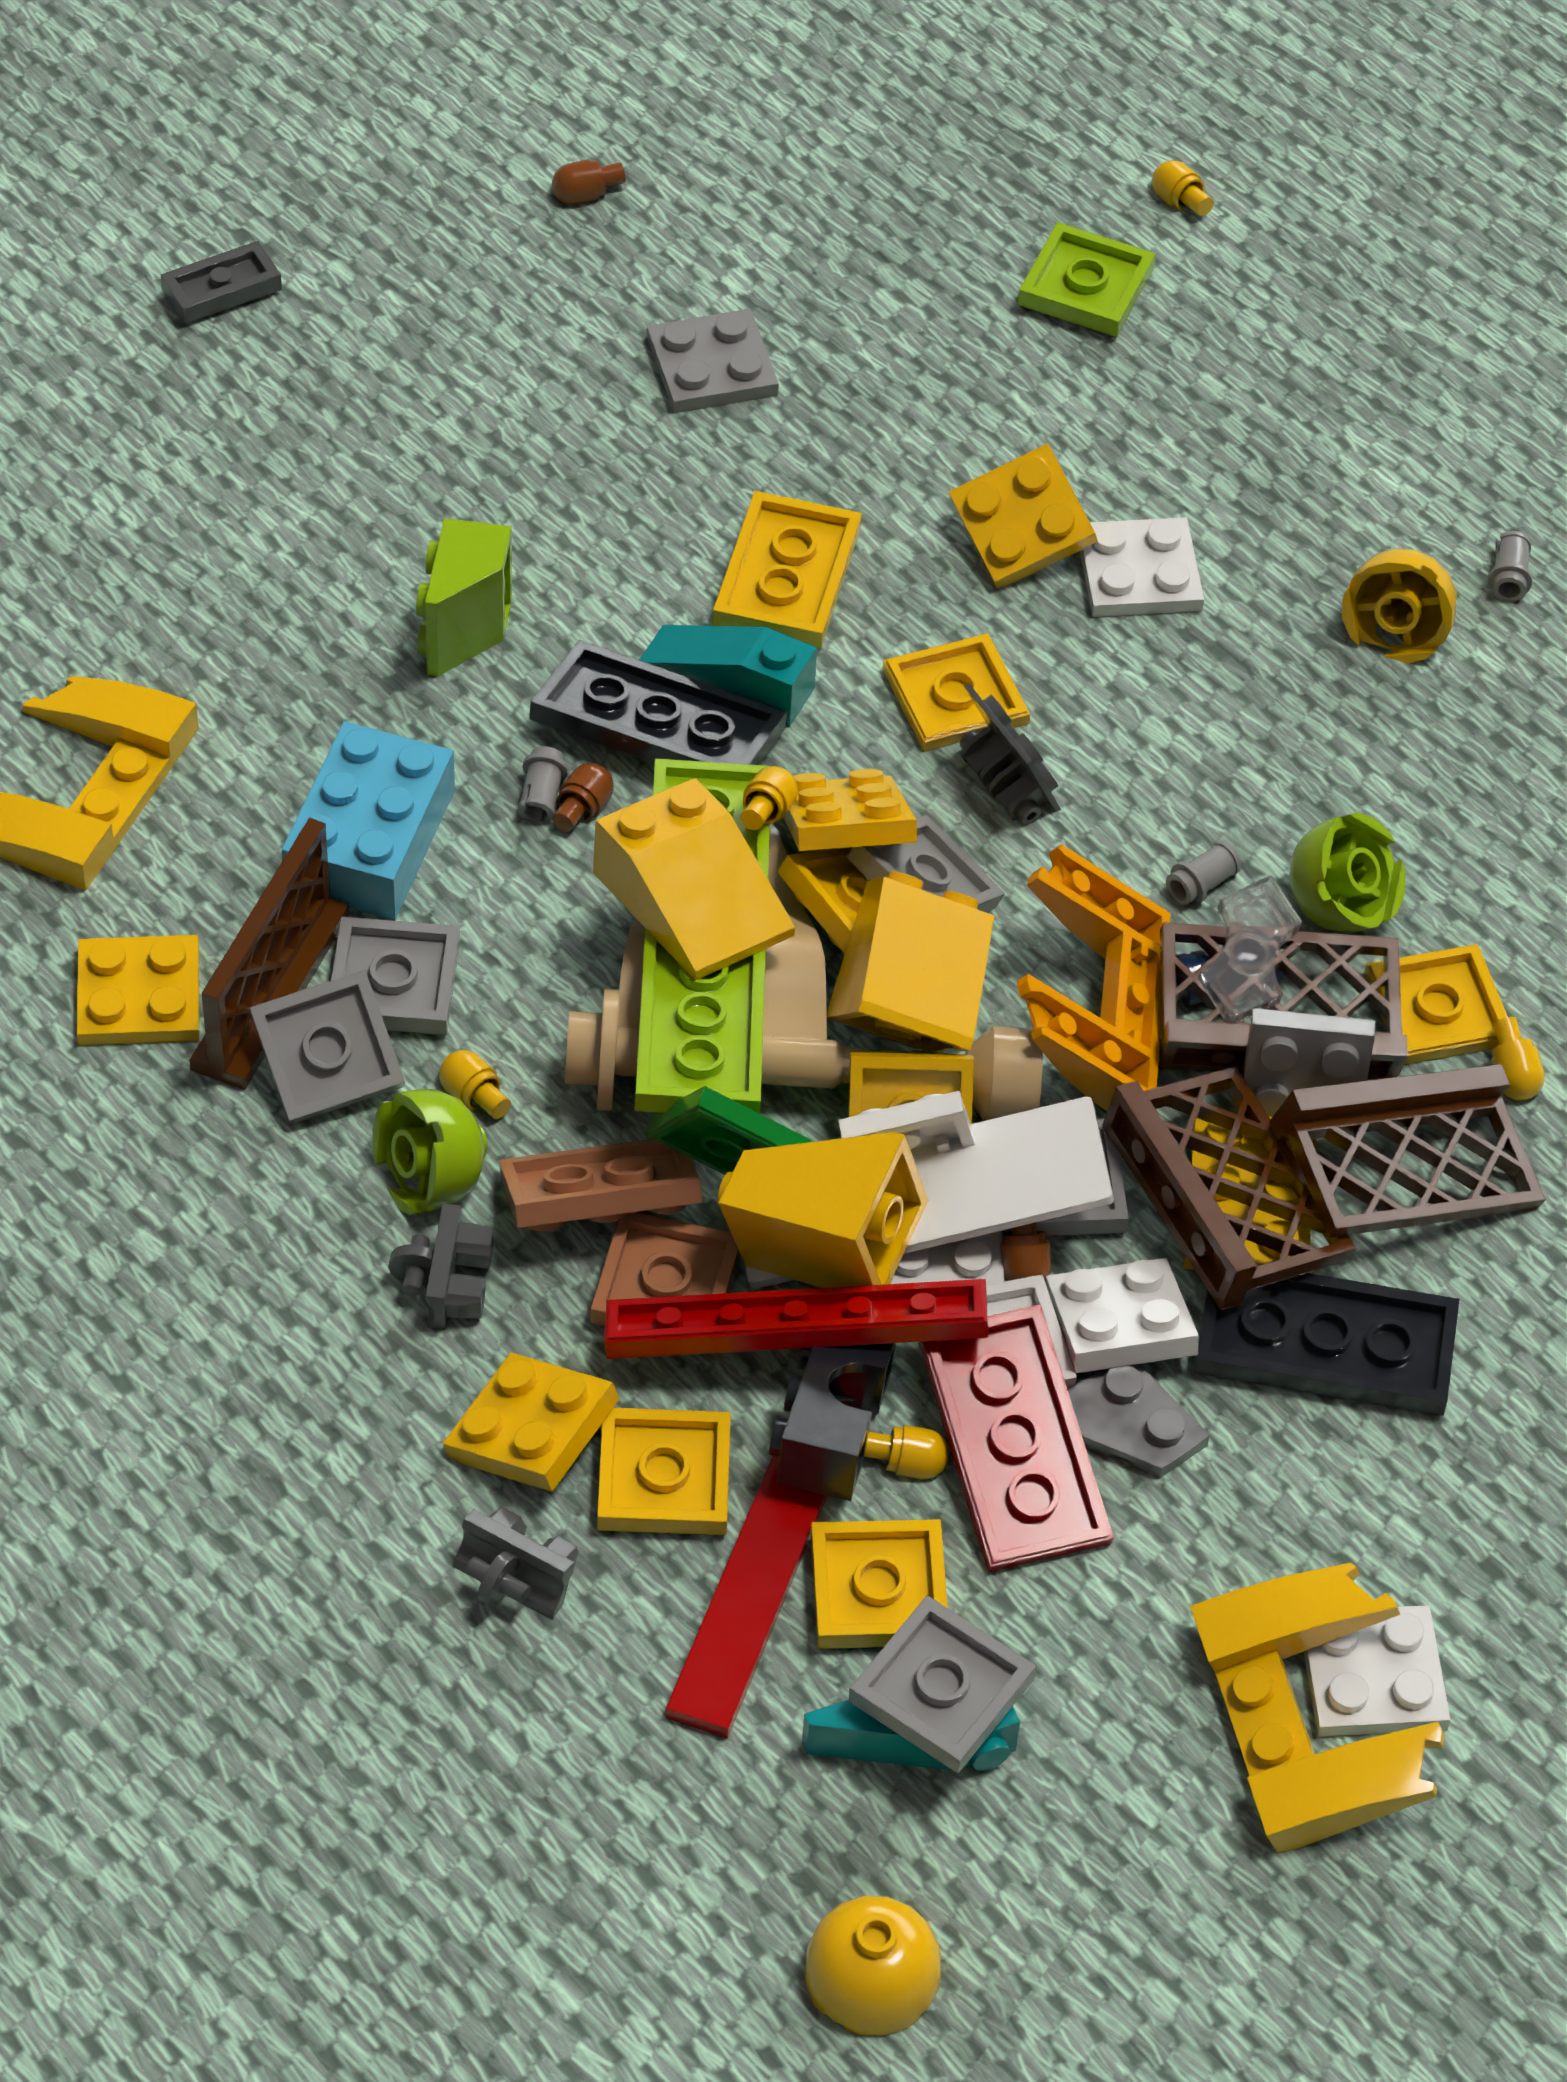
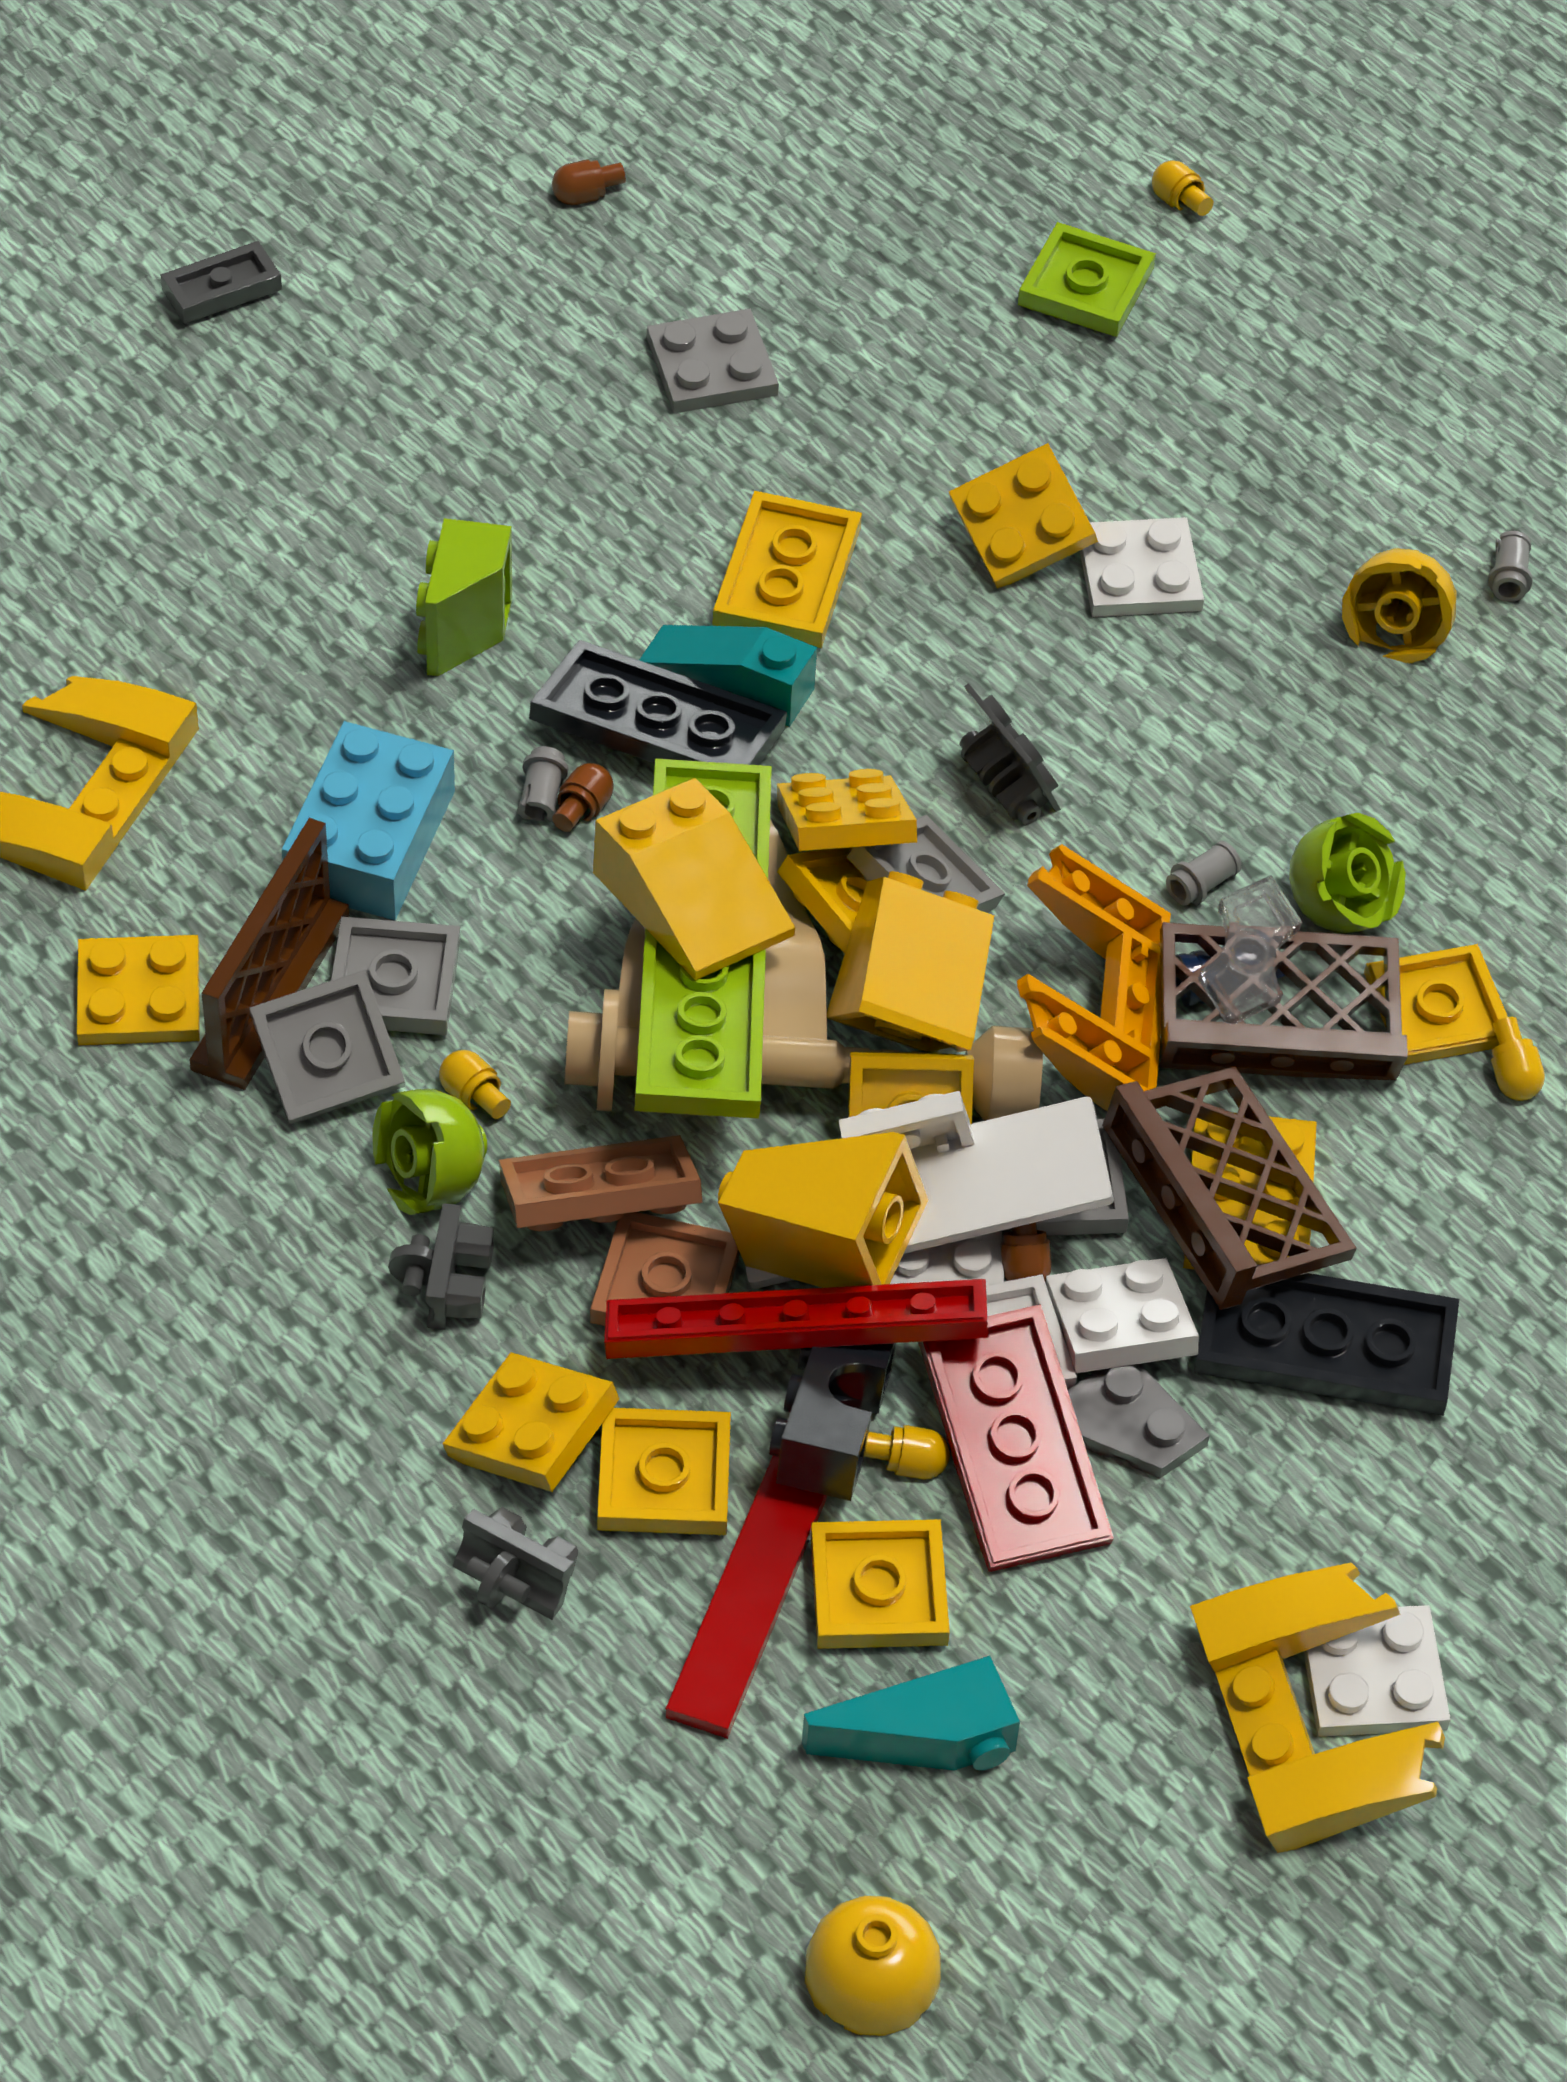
green tile [645,1086,812,1175] -> none
yellow cylinder [741,766,797,830] -> none
light grey plate [848,1595,1037,1773] -> none
yellow tile [882,633,1030,752] -> none
light grey plate [1238,1008,1375,1117] -> none
reddish brown fence [1269,1064,1546,1238] -> none

